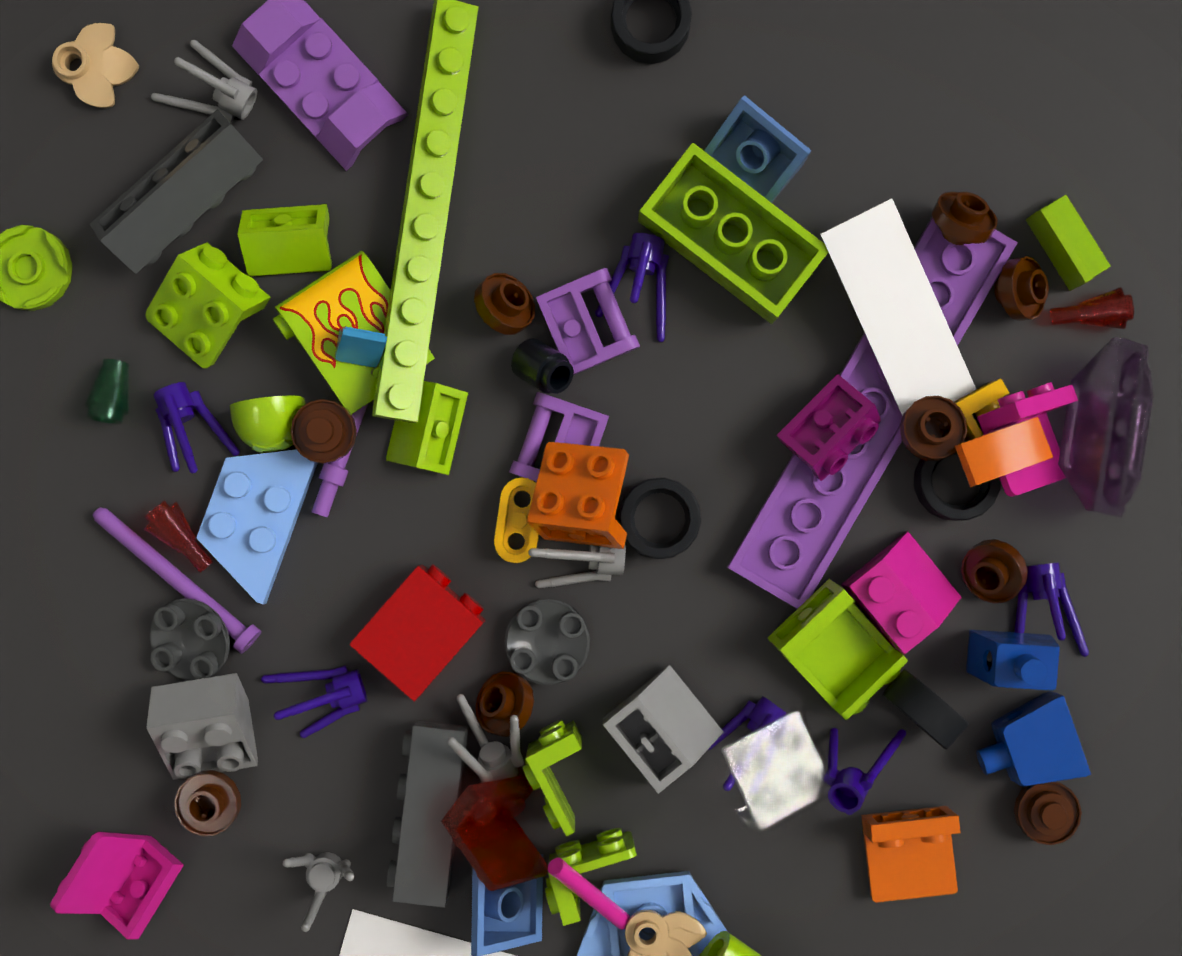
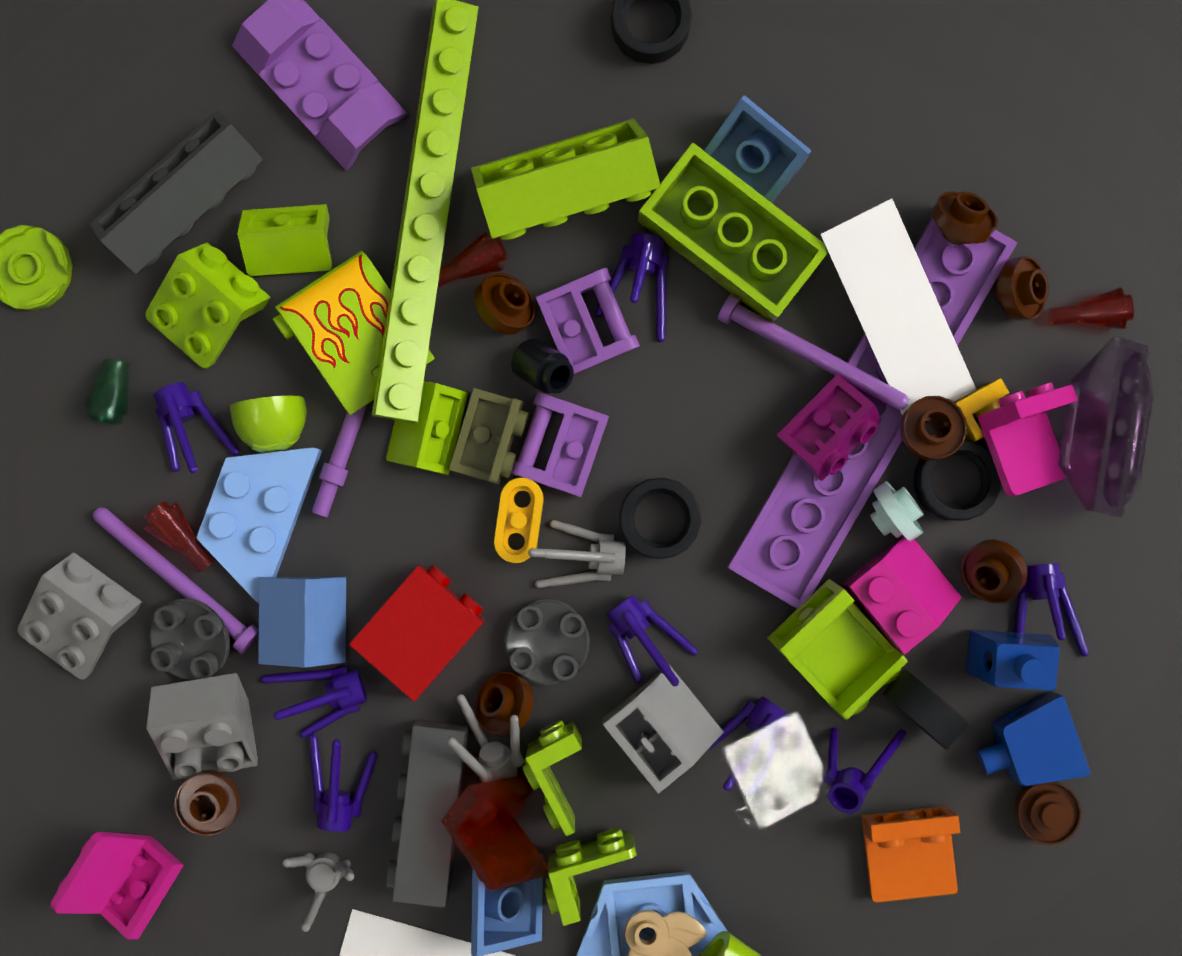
tan plate [52,23,139,108] -> none
light grey plant [151,40,258,123] -> none
reddish brown plate [290,399,357,464] -> none
dark azure slope [335,326,387,367] -> none
orange bracket [527,442,629,549] -> none
dark pink bar [548,857,630,930] -> none
orange slope [955,417,1053,487] -> none
lime panel [1026,195,1111,291] -> none
none -> light grey bracket [18,552,142,680]
none -> medium blue slope [258,577,346,668]
none -> dark purple plant [309,734,377,832]
none -> clear red cone [437,232,508,288]
none -> olive bracket [449,388,528,485]
none -> lime brick [471,118,661,240]
none -> dark purple plant [606,594,698,687]
none -> medium lavender bar [718,294,910,410]
none -> light aqua plate [870,481,924,542]

